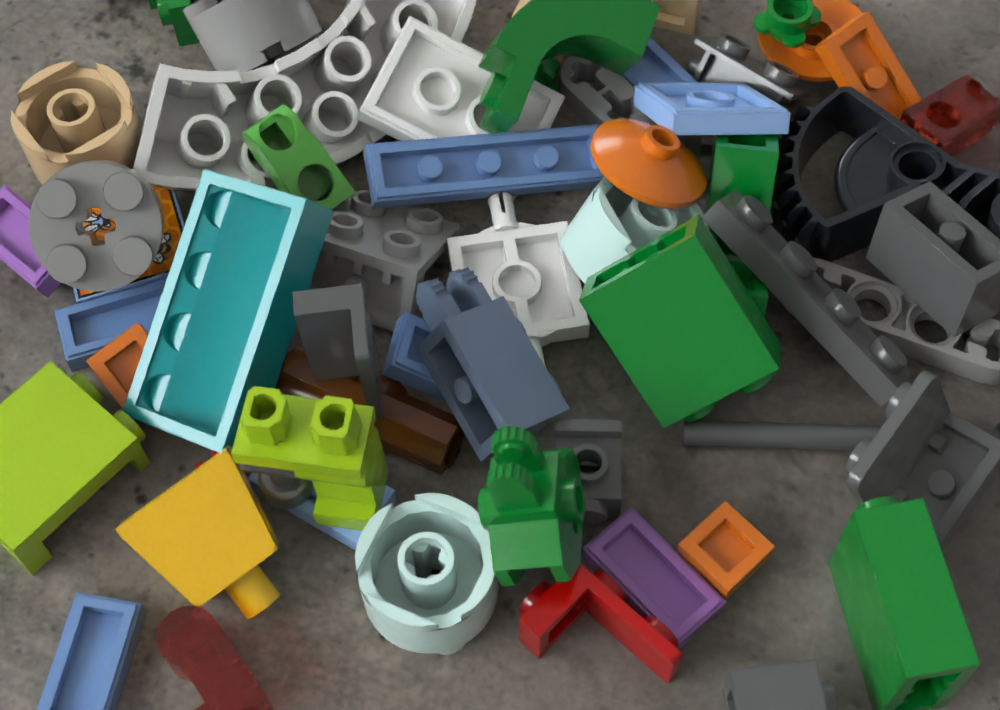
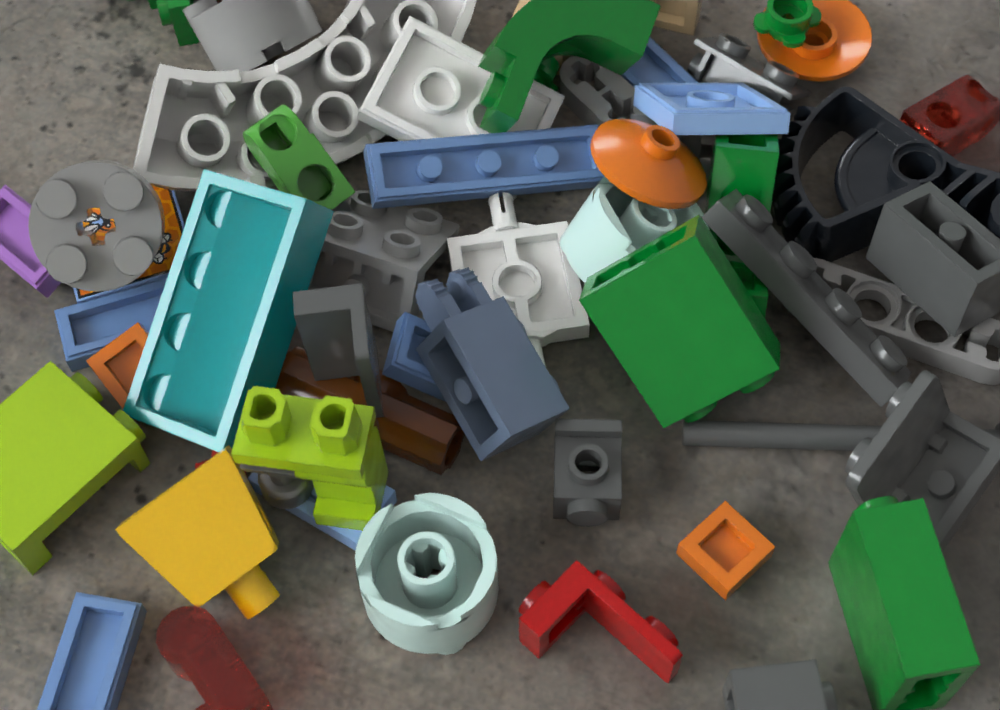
tan brick [10,61,142,184] -> none
green hinge [478,425,585,587] -> none
medium lavender tile [582,507,727,650] -> none
orange plate [814,11,928,125] -> none

